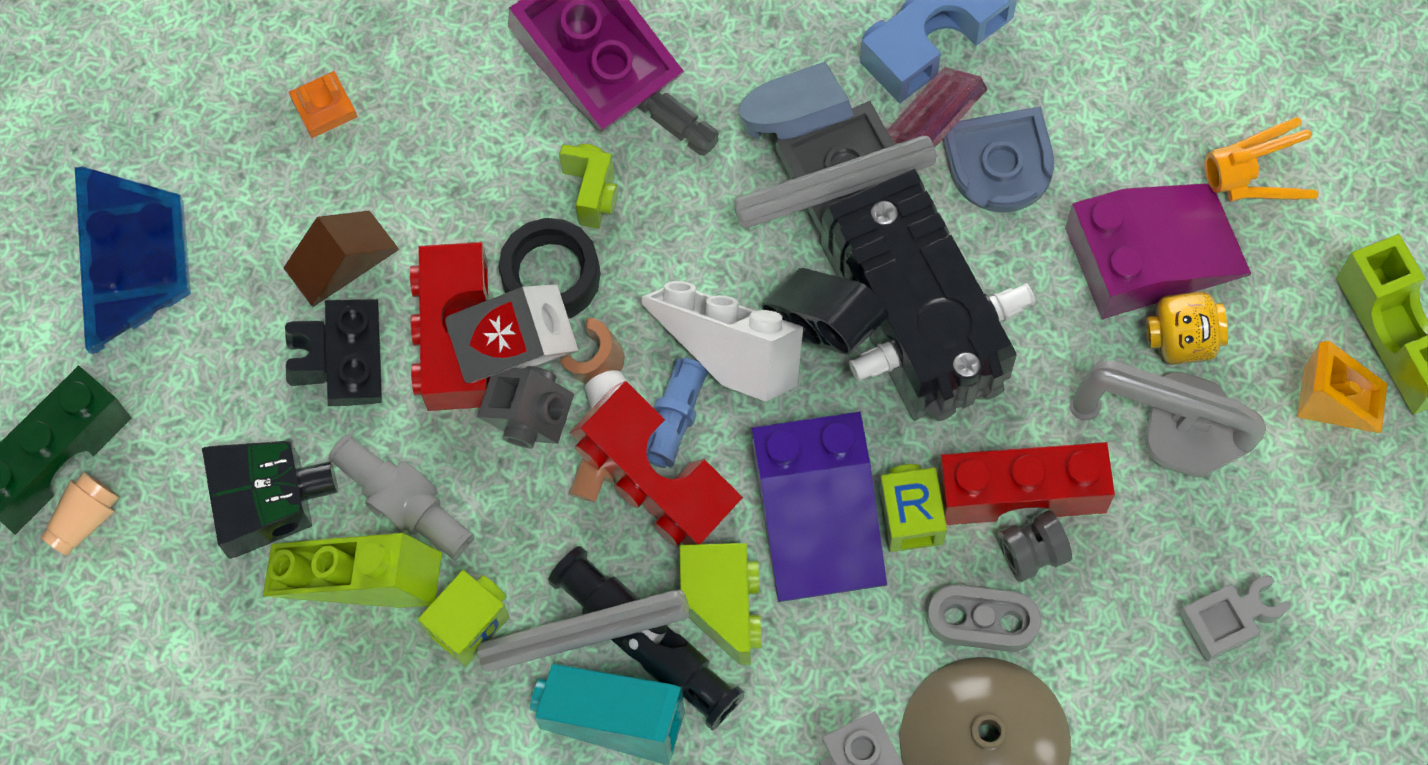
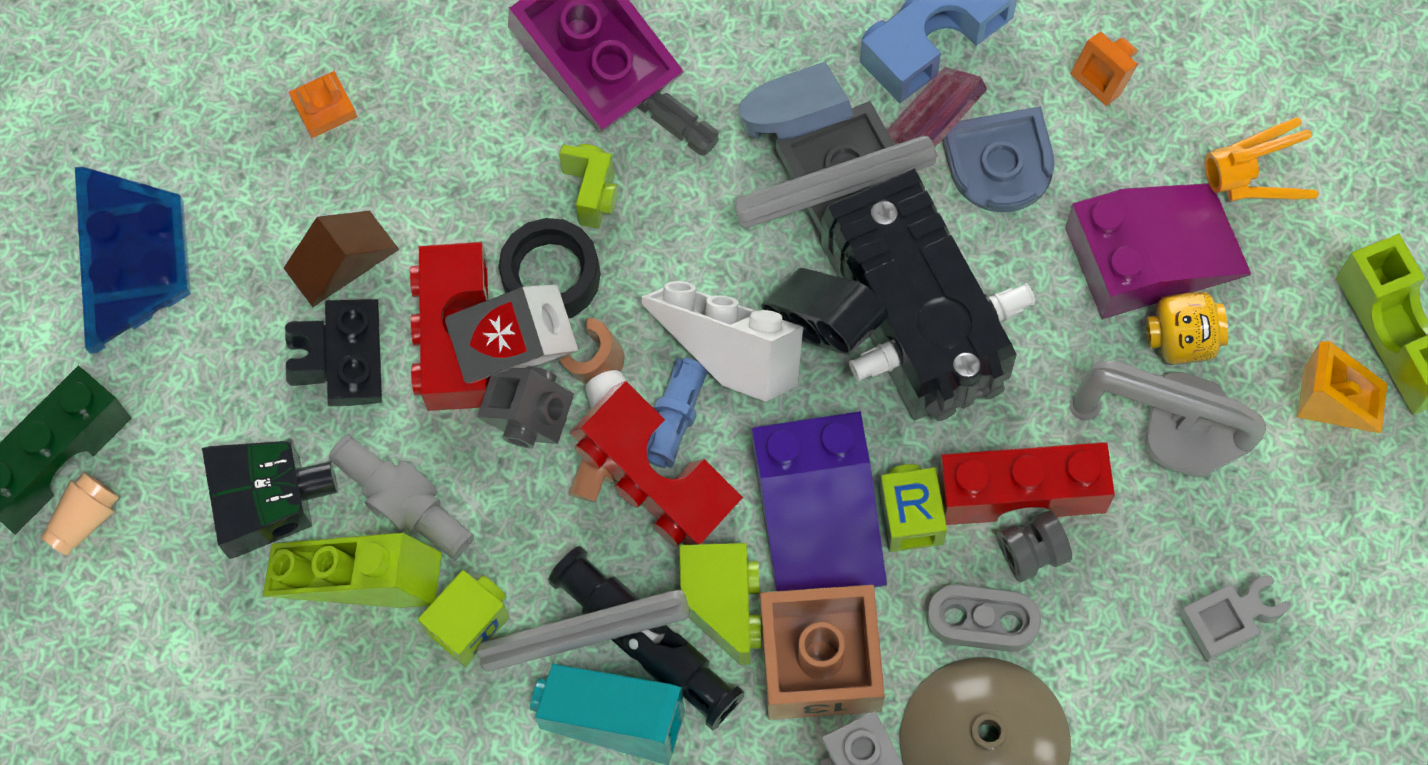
none -> nougat brick [760,585,885,720]
none -> orange tile [1070,31,1139,106]

